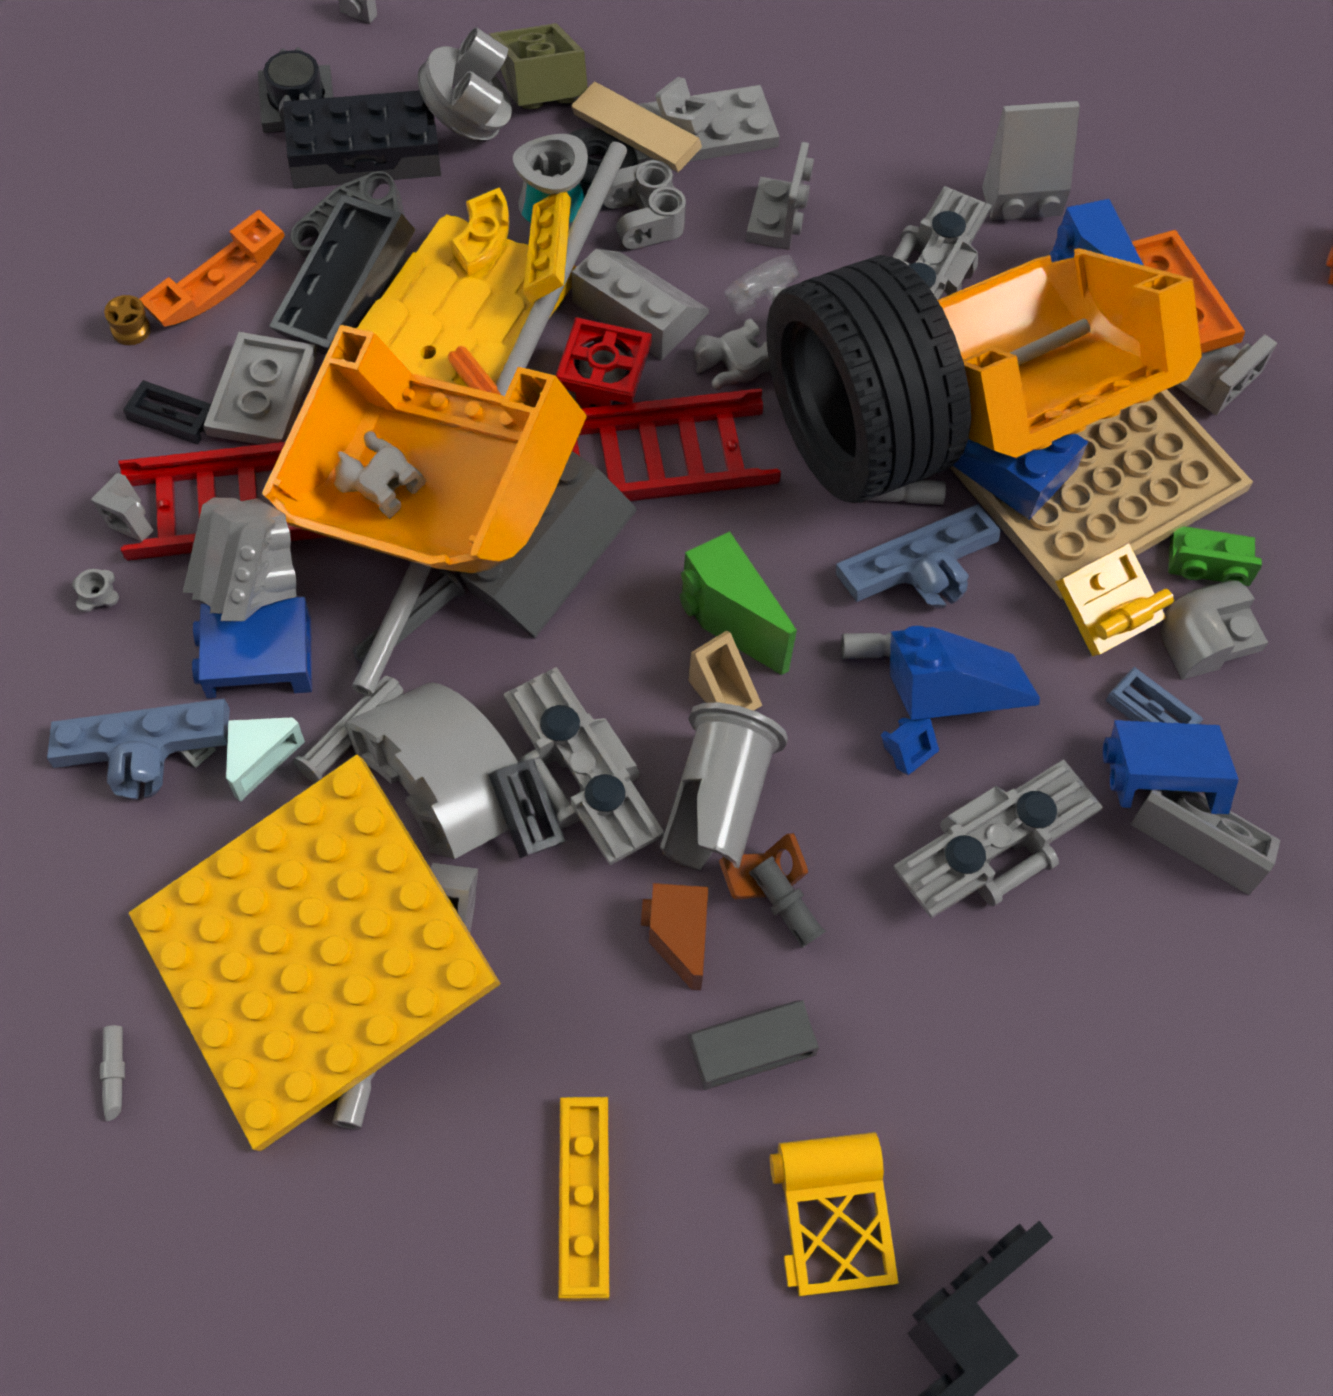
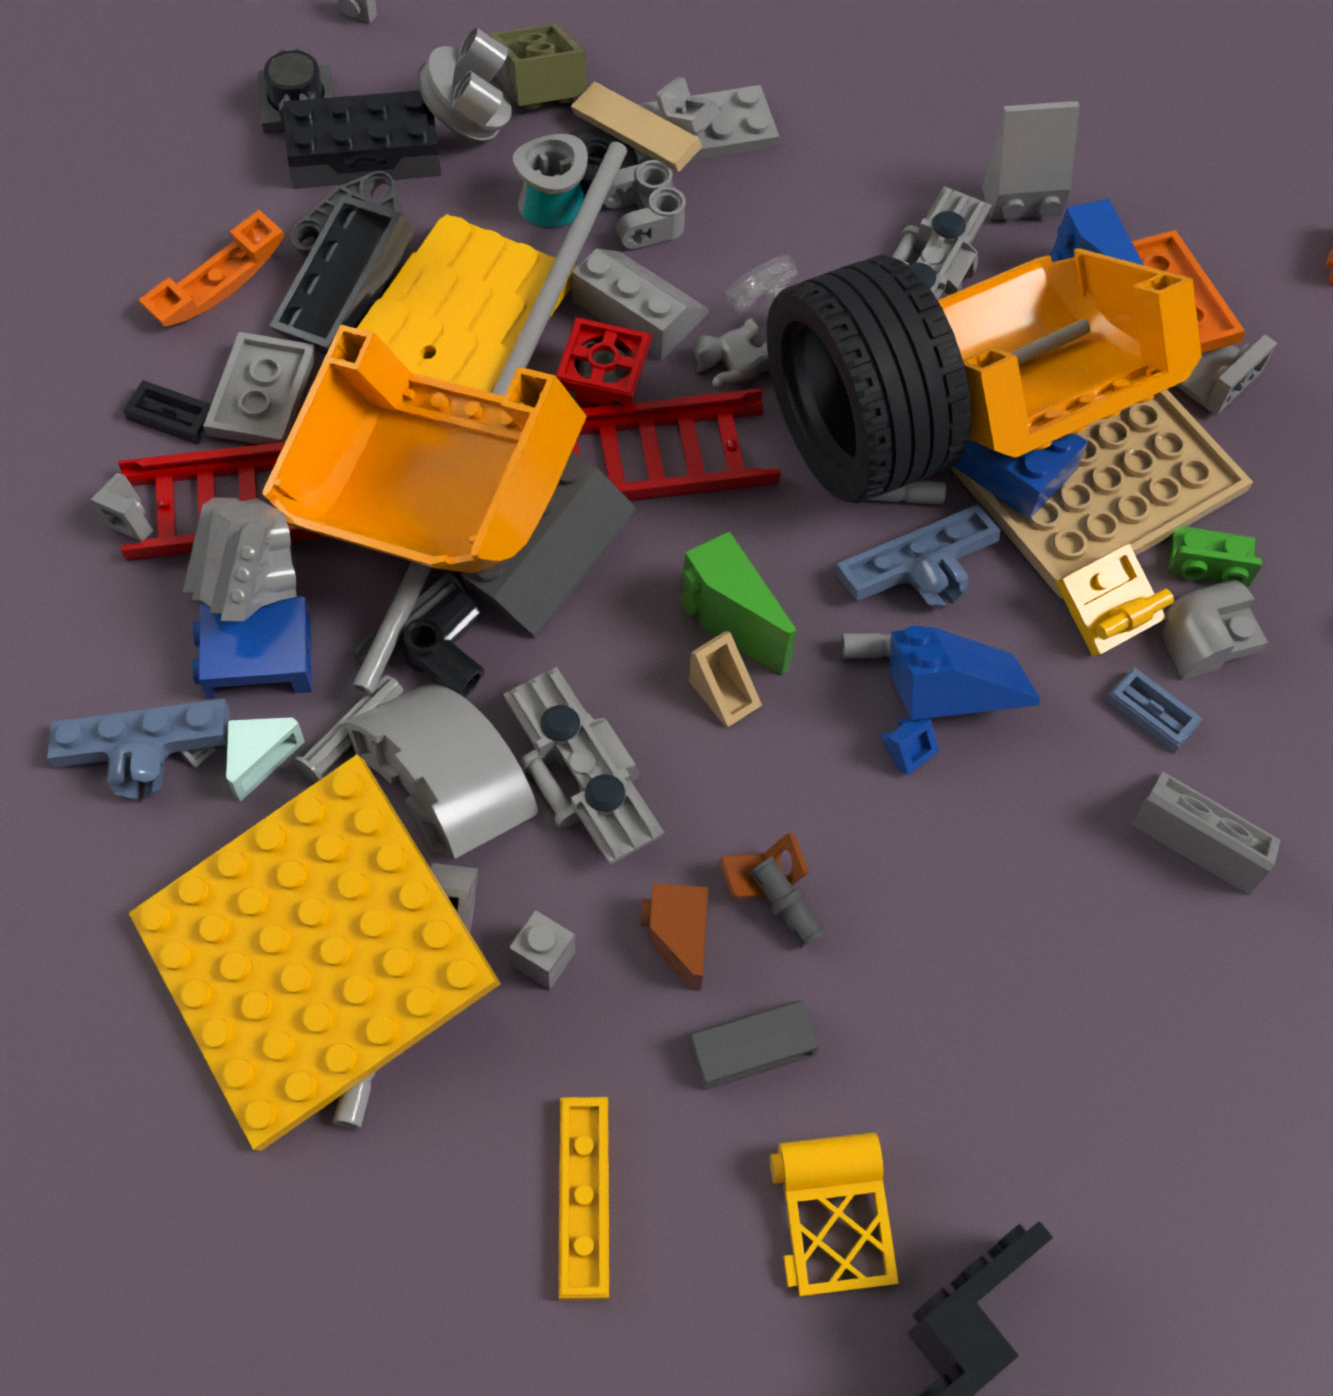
light grey plate [72,569,119,612] -> none
light grey piece [100,1025,125,1121] -> none
pearl gold wheel [104,295,151,345] -> none
light grey animal [334,431,426,519] -> none
orange axle [448,346,501,395] -> none
yellow tile [450,187,509,276] -> none
black tile [488,758,565,859] -> none
yellow tile [523,192,571,303] -> none
light grey piece [660,702,788,871] -> none
light grey bracket [746,142,814,250] -> none
light grey piece [893,759,1103,919] -> none
blue panel [1102,720,1239,815] -> none
none -> black piece [404,591,484,697]
none -> light grey brick [509,910,575,990]

